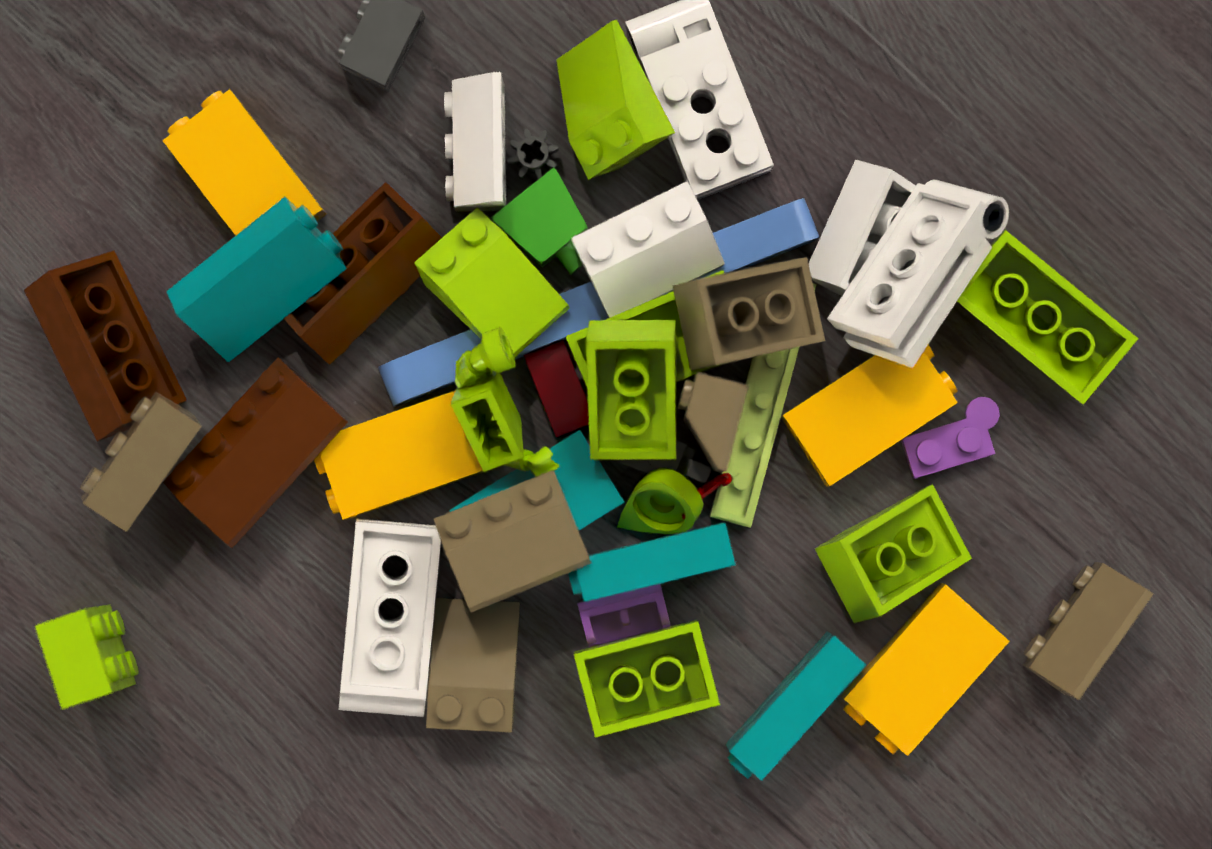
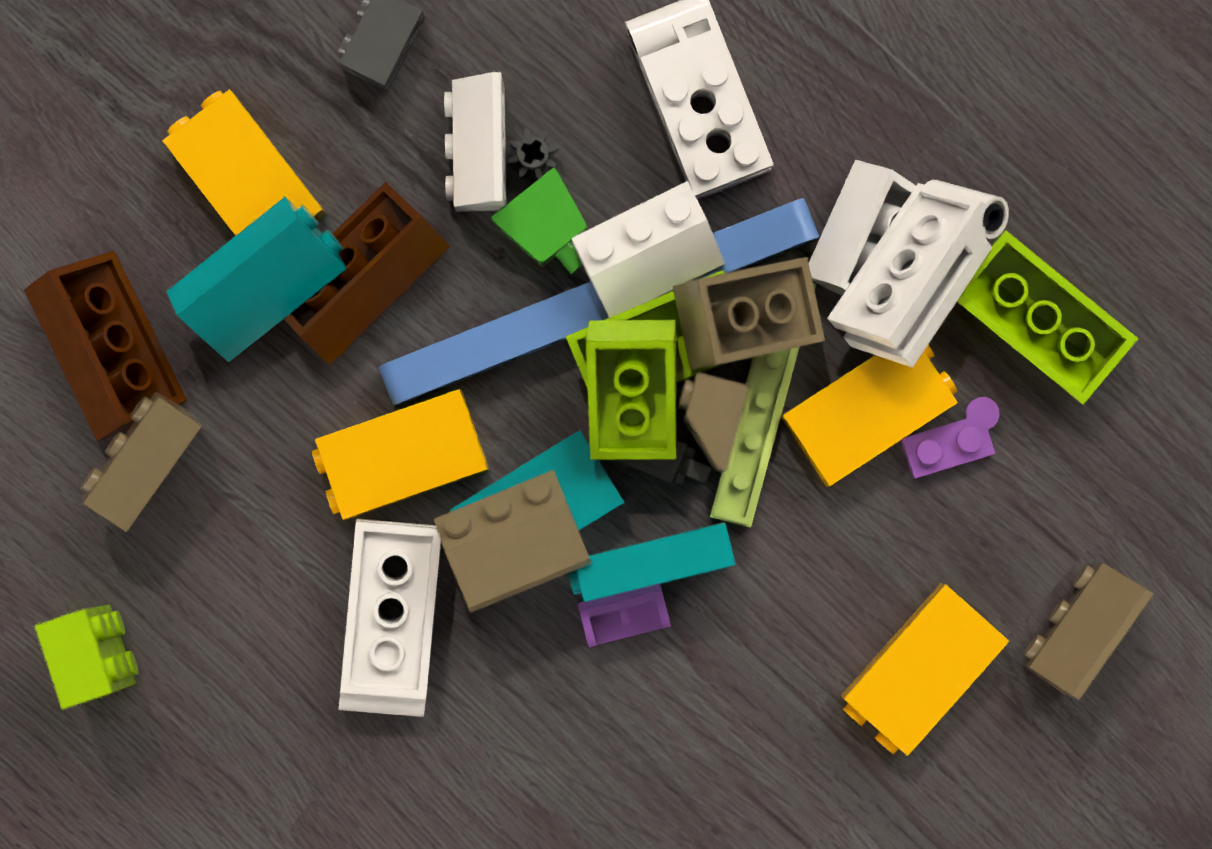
reddish brown slope [163,357,348,548] -> none
lime slope [414,207,570,358] -> none
dark tan slope [426,598,520,733] -> none
lime torso [451,327,560,477] -> none
dark red slope [524,340,589,439] -> none
lime slope [556,20,675,180] -> none
lime brick [574,620,720,738] -> none
lime piece [617,468,733,534] -> none
teal brick [726,632,866,781] -> none
lime slope [815,484,972,623] -> none

